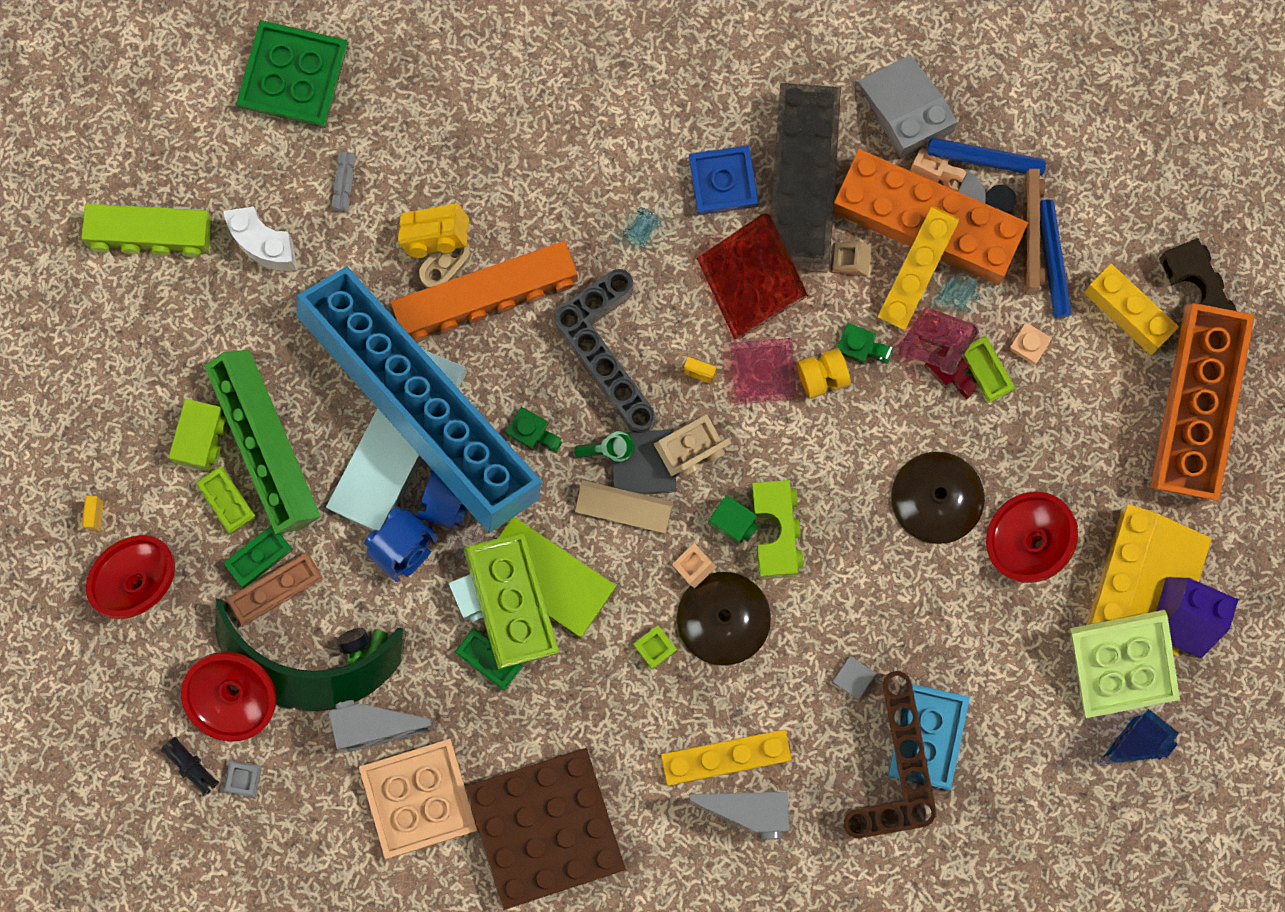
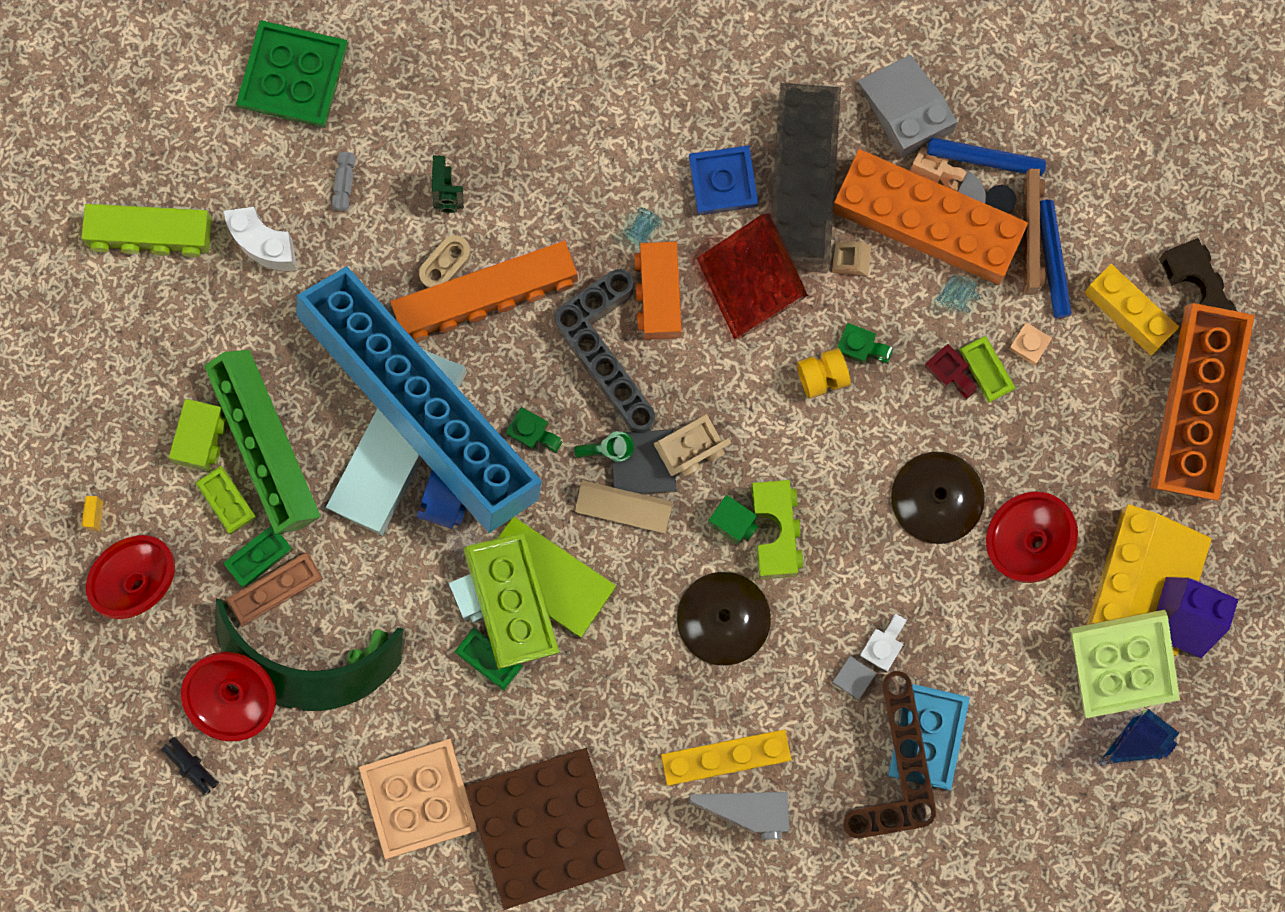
light grey tile [223,760,262,798] -> none
light grey slope [328,700,437,753] -> none
black tile [336,628,370,654] -> none
blue brick [364,507,438,582] -> none
yellow brick [398,203,469,258] -> none
lime plate [633,625,677,670] -> none
light nougat plate [672,543,717,588] -> none
yellow tile [684,357,717,384] -> none
clear pink plate [730,338,797,405] -> none
yellow plate [877,205,960,330] -> none
clear pink plate [898,307,979,375] -> none
none -> dark green bracket [432,155,464,213]
none -> orange brick [634,241,682,340]
none -> white plate [860,614,907,672]

